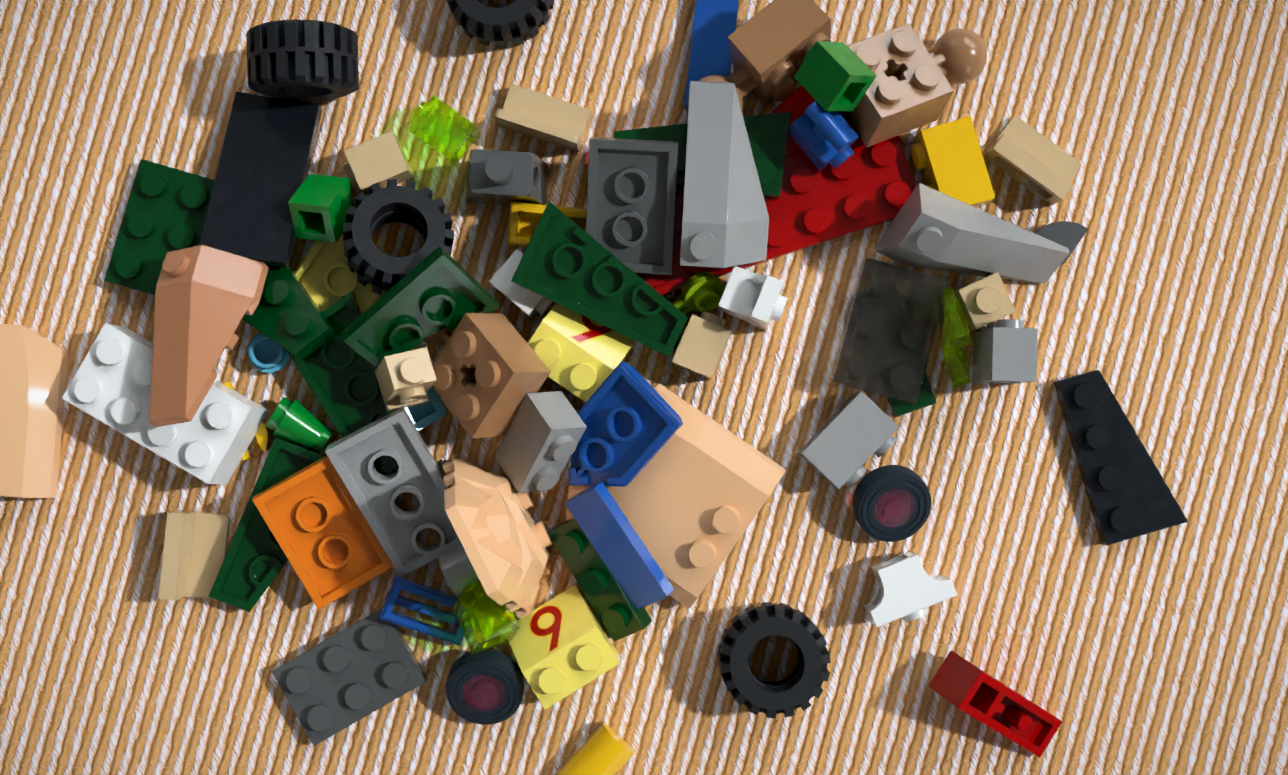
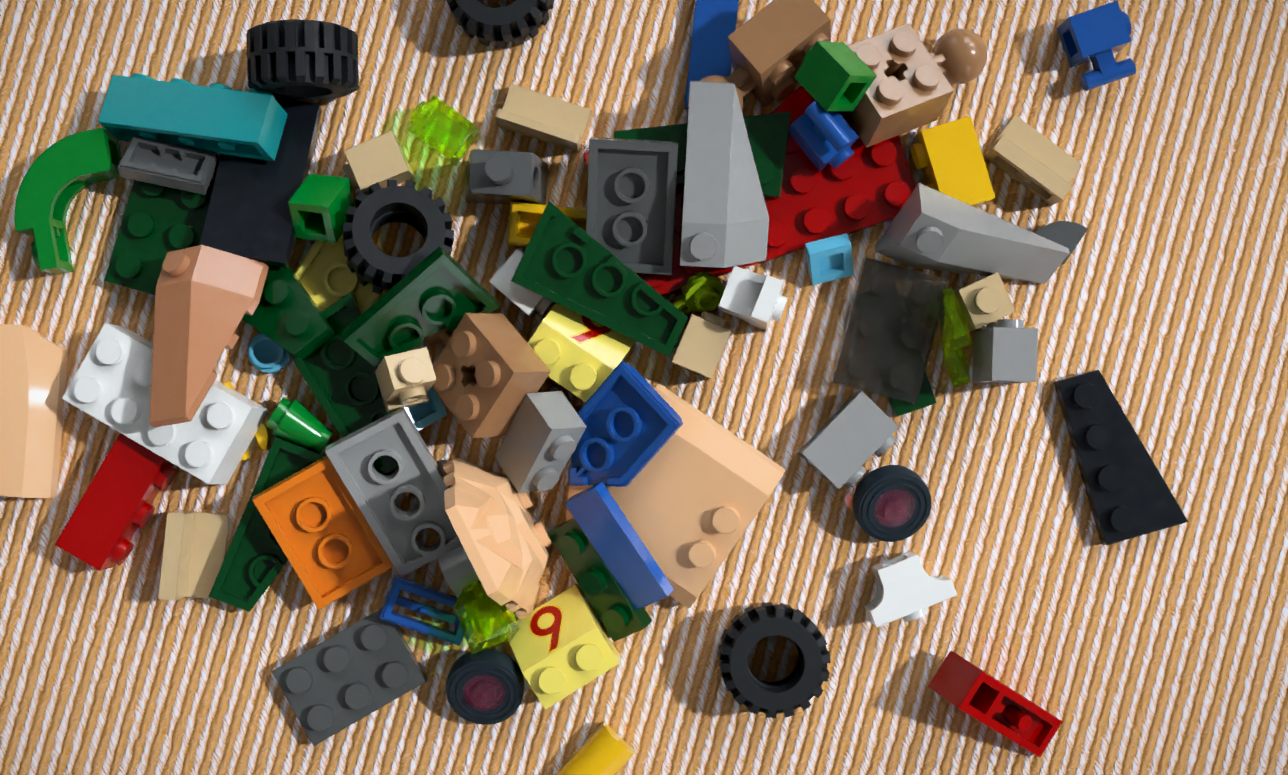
none -> green arch [14,128,122,275]
none -> red brick [55,433,177,571]
none -> teal brick [98,73,288,161]
none -> dark grey plate [117,135,219,195]
none -> medium azure plate [805,233,854,285]
none -> blue brick [1057,1,1136,91]

